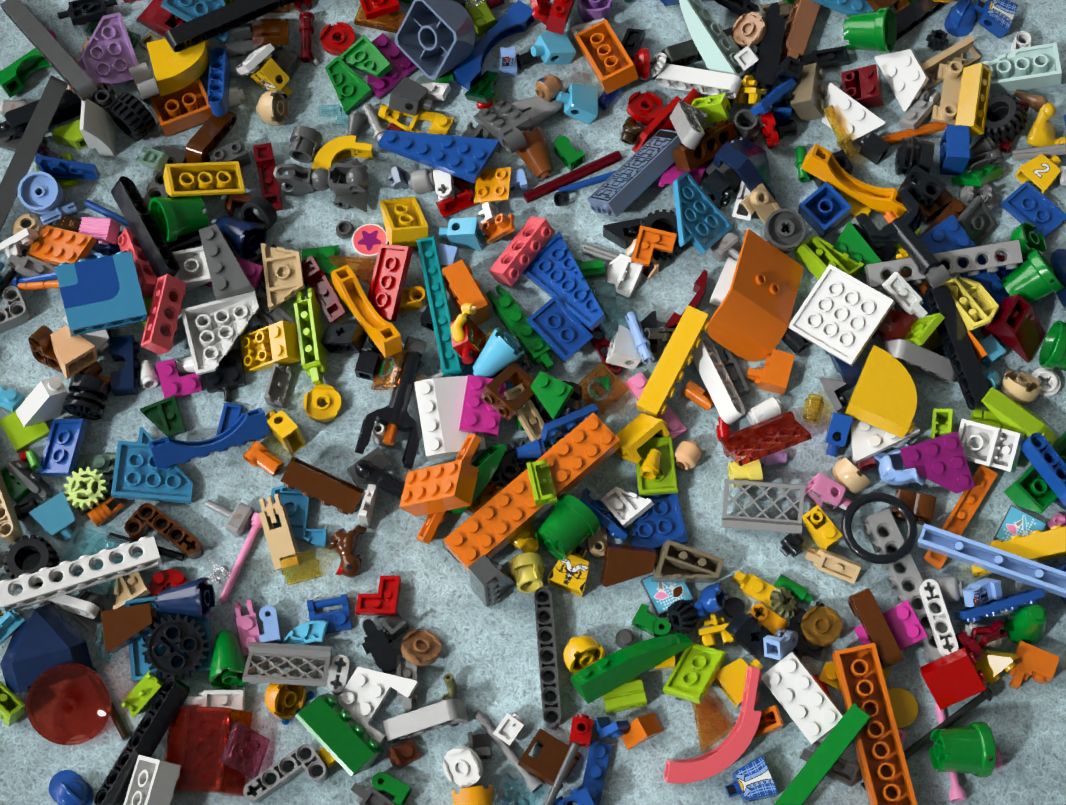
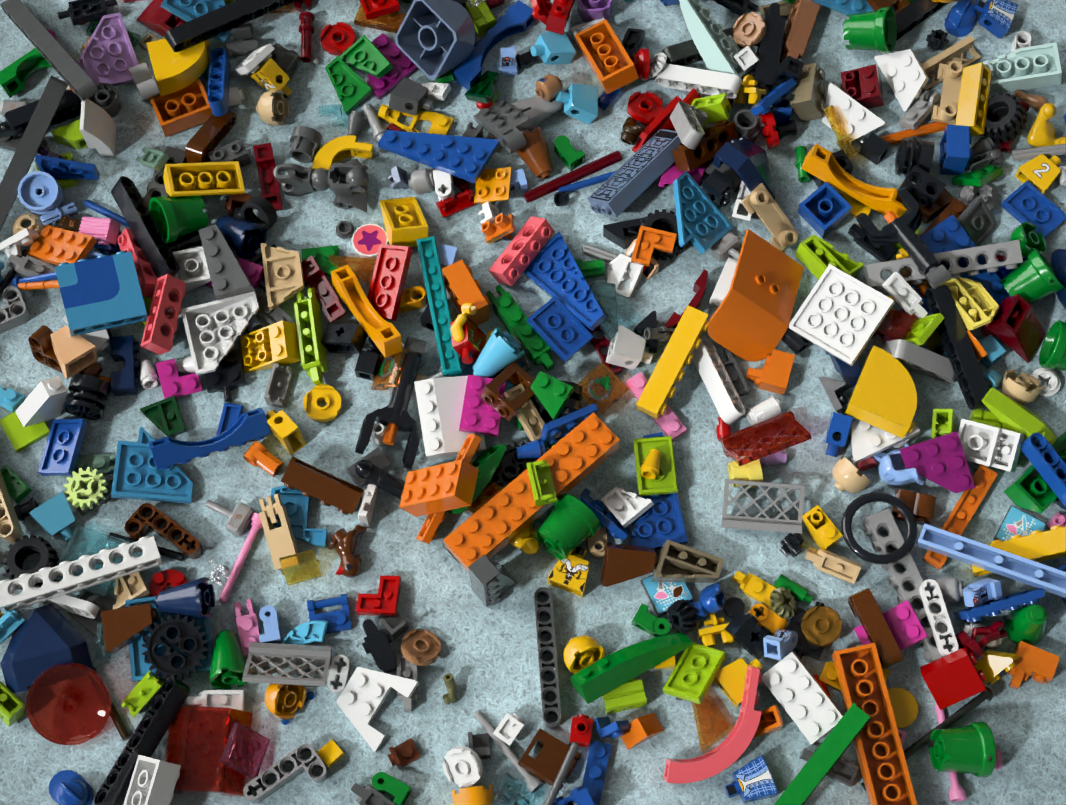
dark grey hinge [5,460,53,498] -> none
bright green arm [19,450,41,470] -> none
orange hinge [87,495,126,527] -> none
black tyre [107,92,156,141] -> none
reddish brown container [253,19,289,47] -> none
green slope [295,693,384,776] -> none
beam [383,698,469,743] -> none
medium azure torso [439,217,484,250] -> none
light yellow piece [509,552,544,593] -> none
yellow panel [615,413,670,464] -> none
dark grey plate [615,629,636,649] -> none
light blue pin [625,311,655,364] -> none
light nougat head [674,440,702,470] -> none
orange hinge [681,380,715,411] -> none
dark grey wheel [761,208,806,254] -> none
black hinge [800,46,850,69] -> none
clear yellow brick [802,394,824,424] -> none
bright pink torso [804,472,852,511] -> none
green wing [833,221,884,276] -> none

